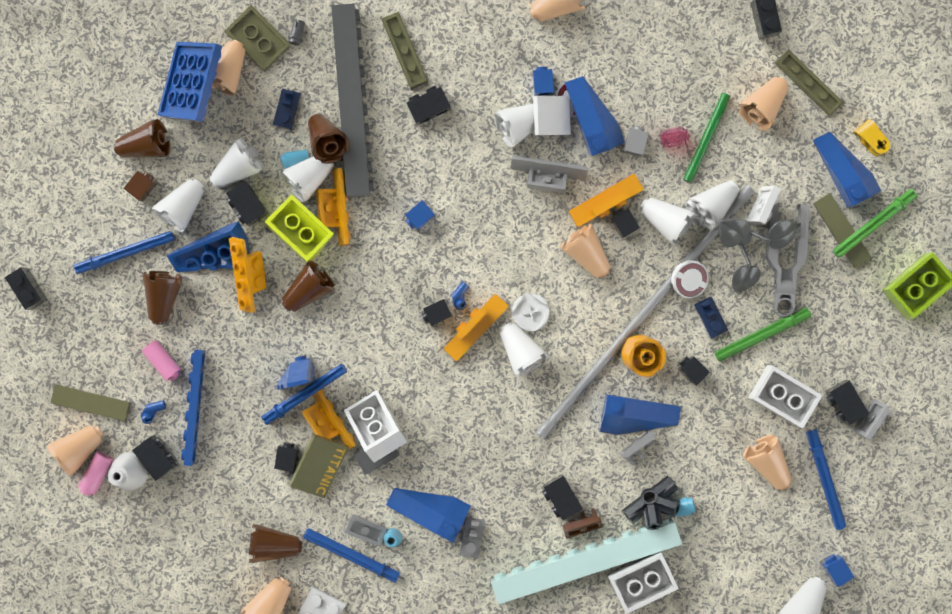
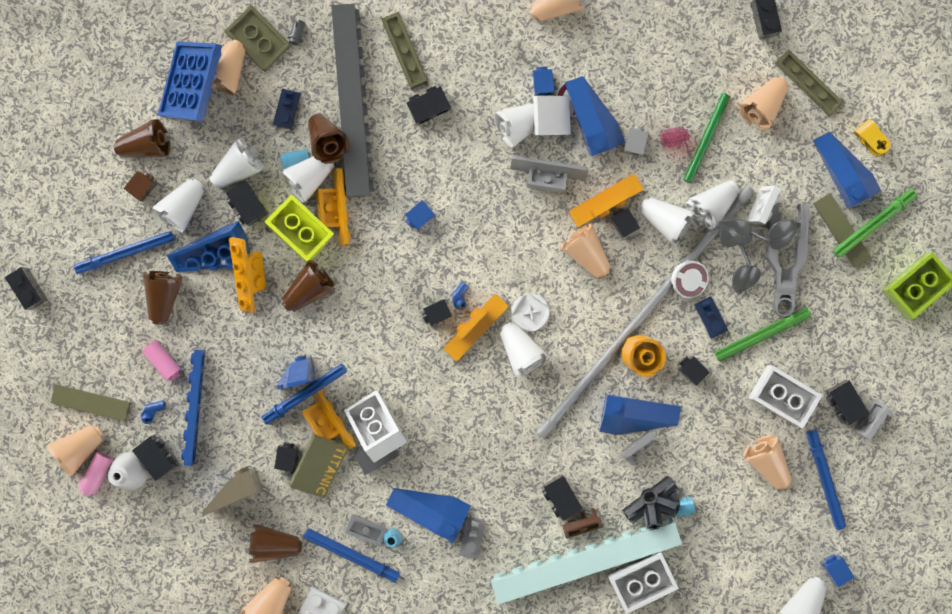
none -> dark tan slope [202,466,263,516]

